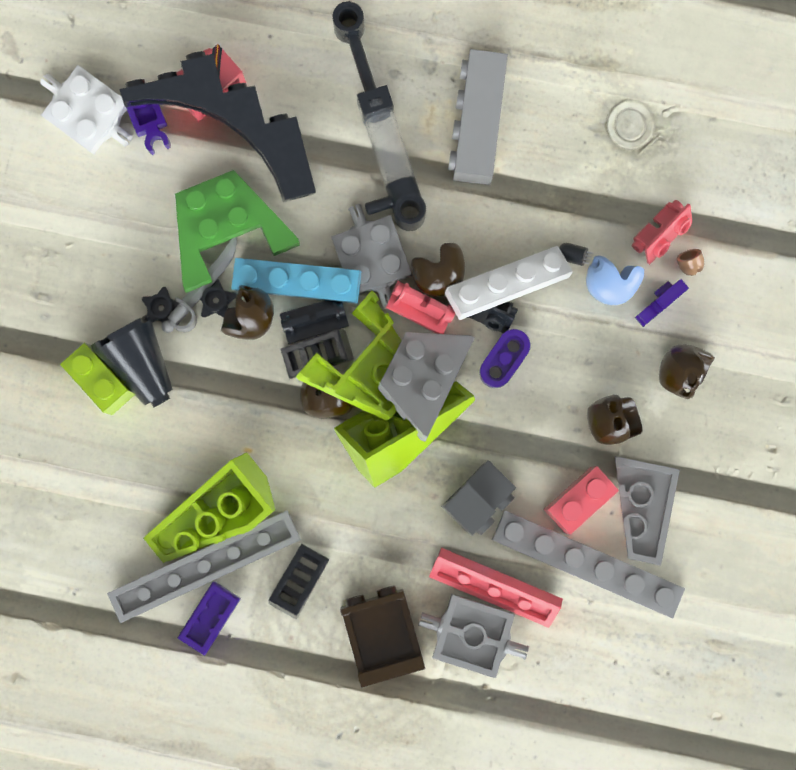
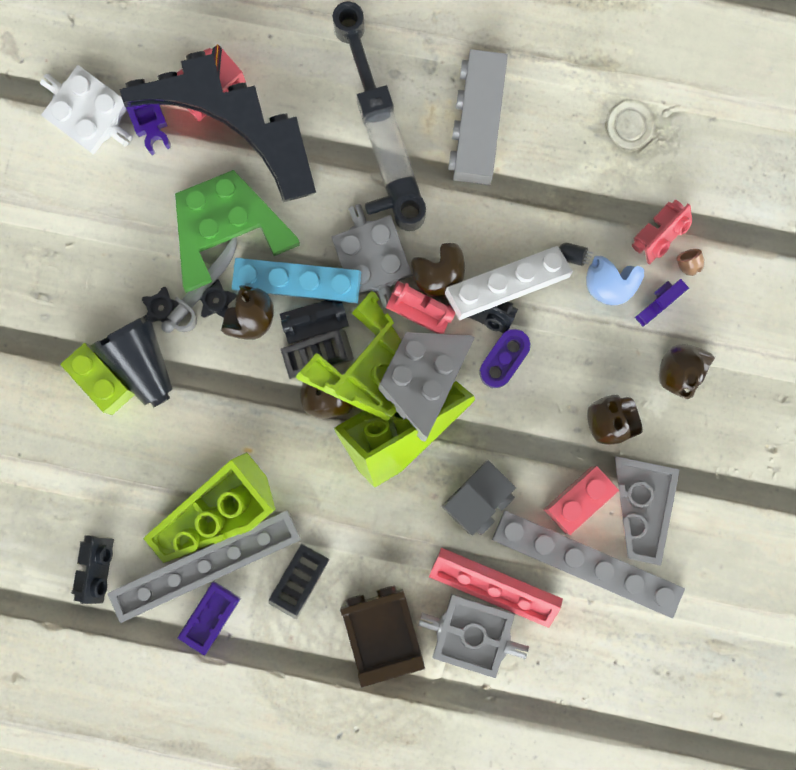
none -> black hinge [71,535,114,604]

